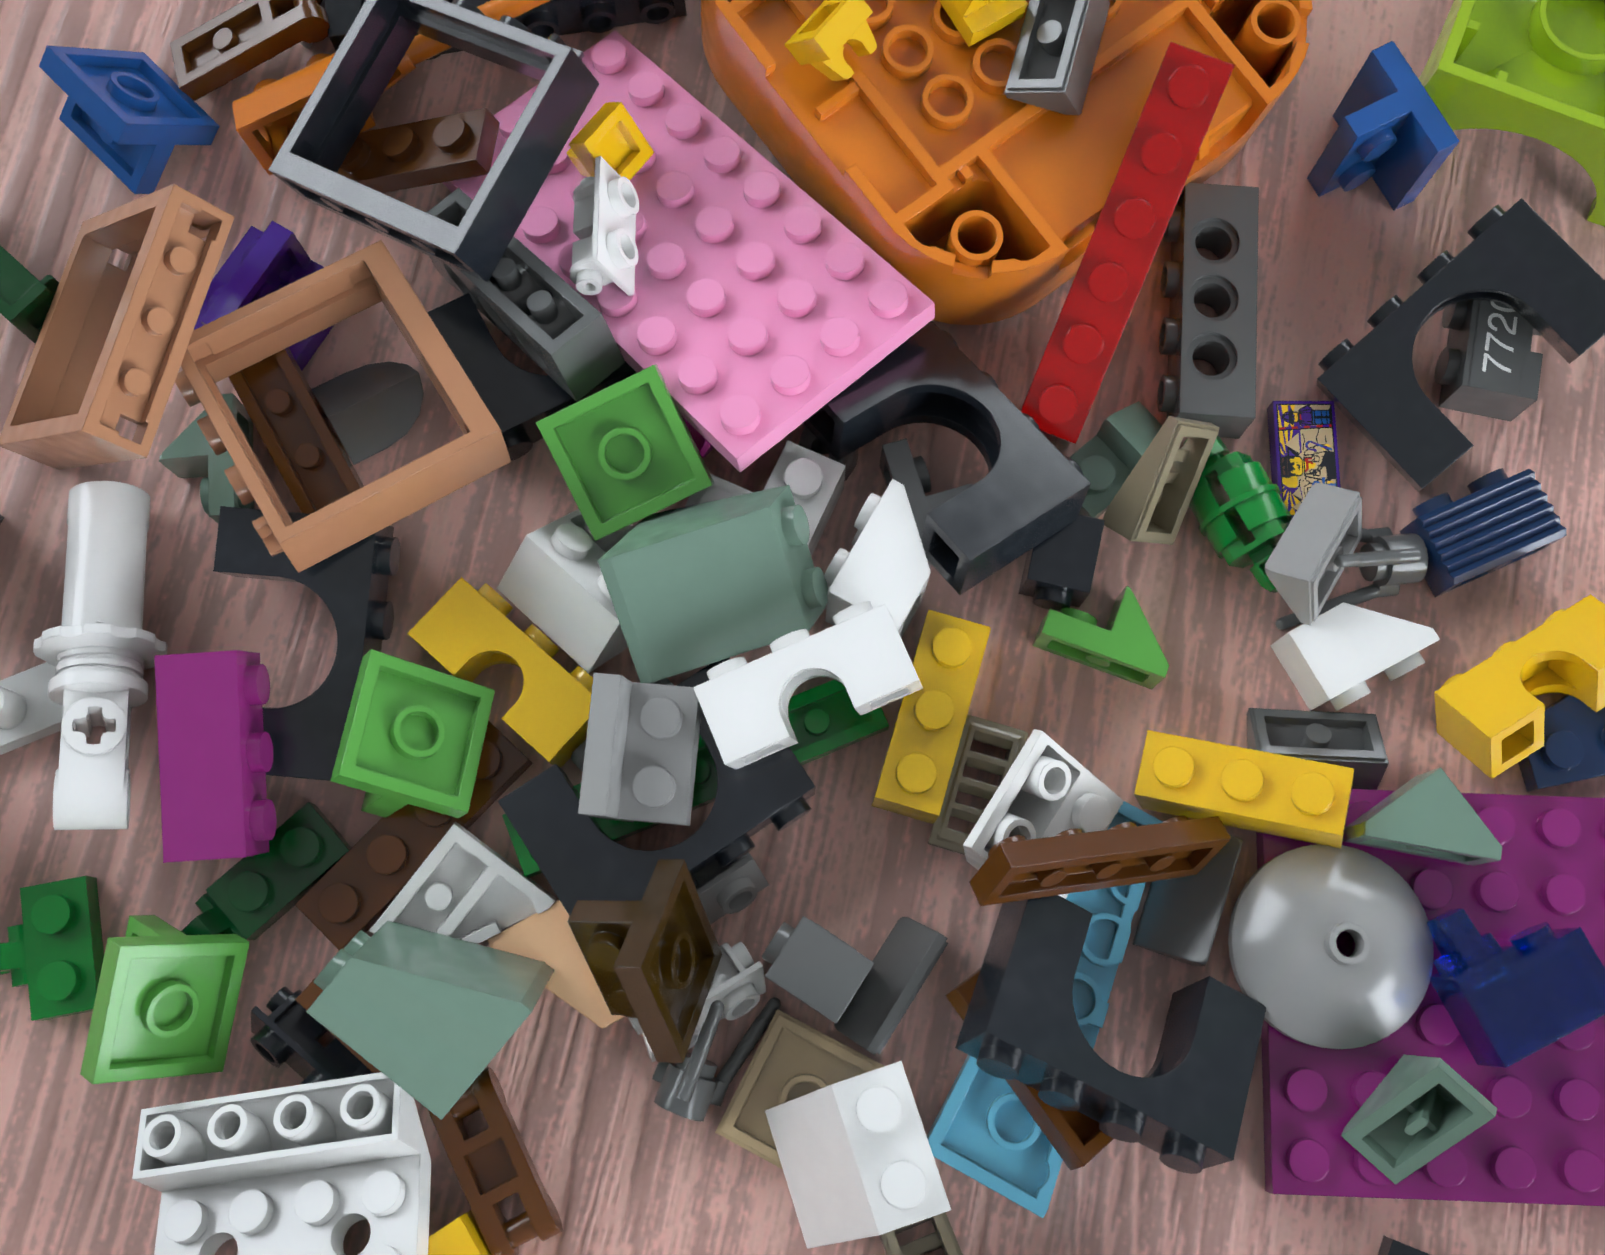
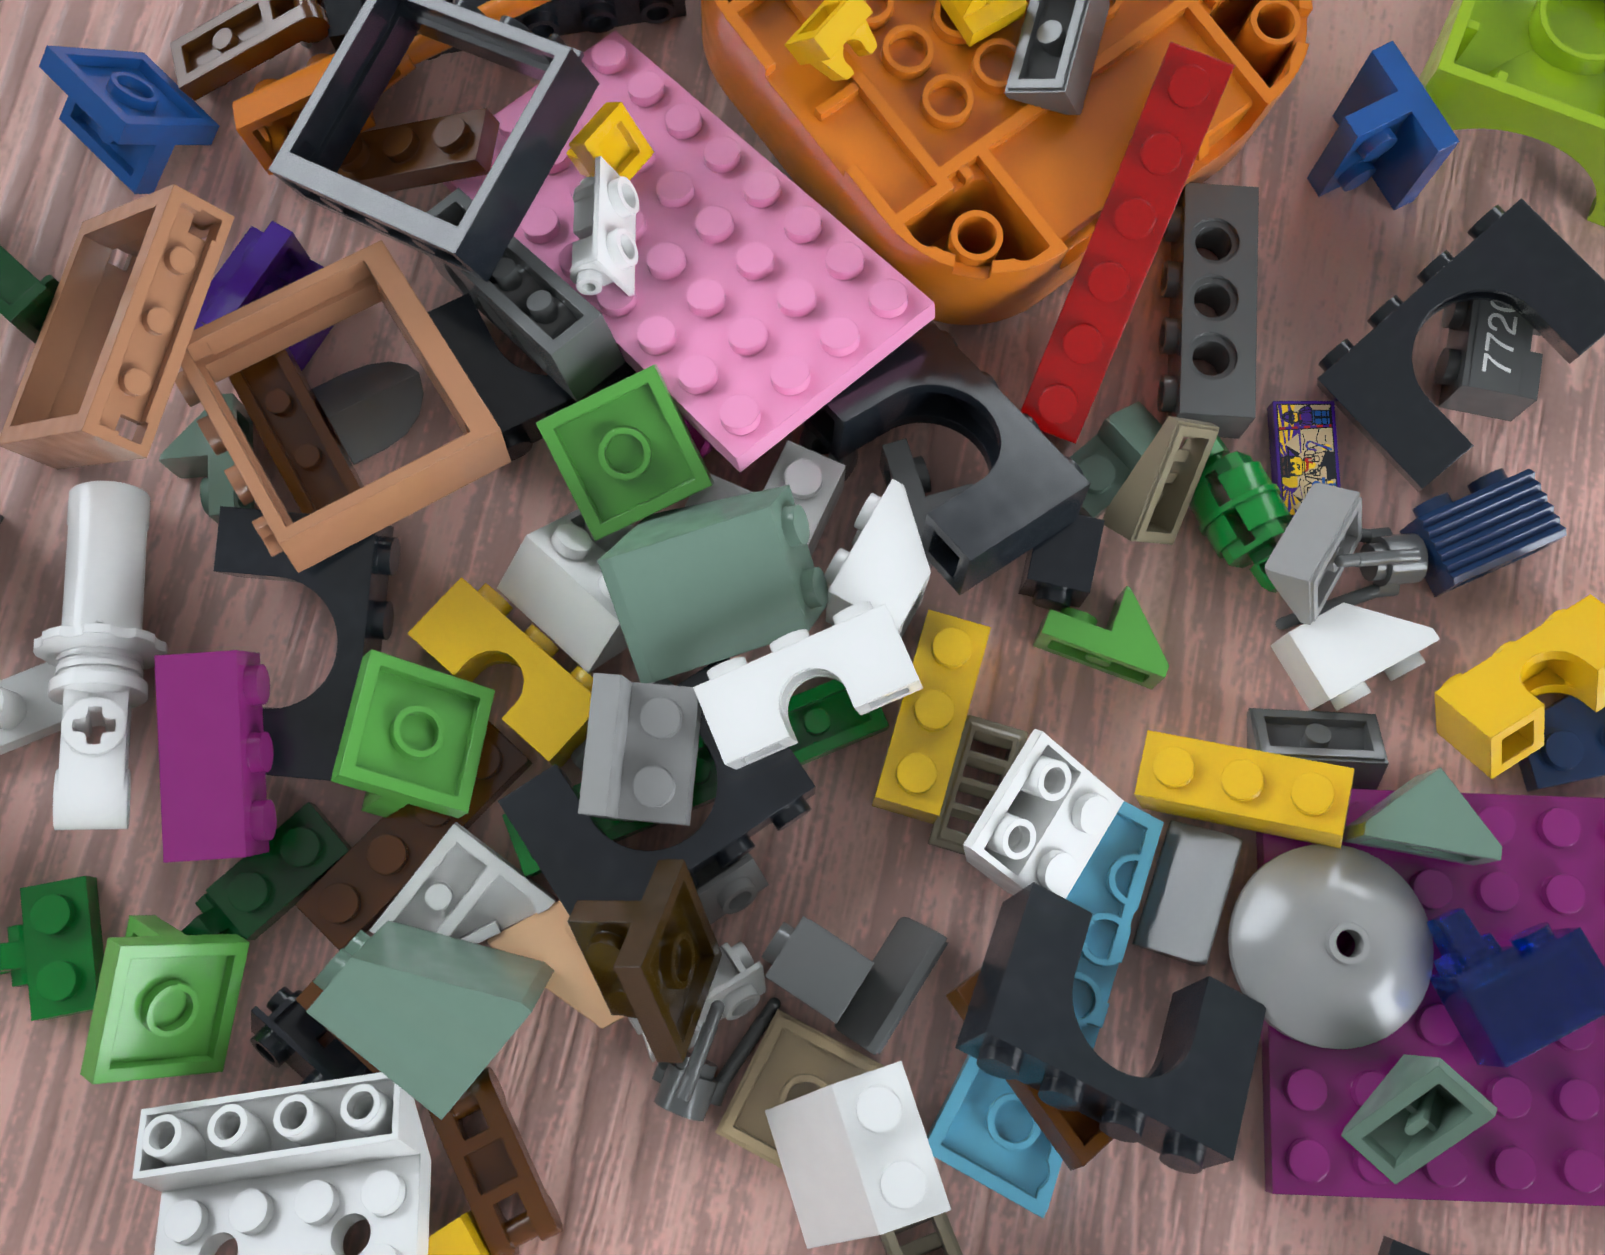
reddish brown plate [969,815,1231,906] -> none

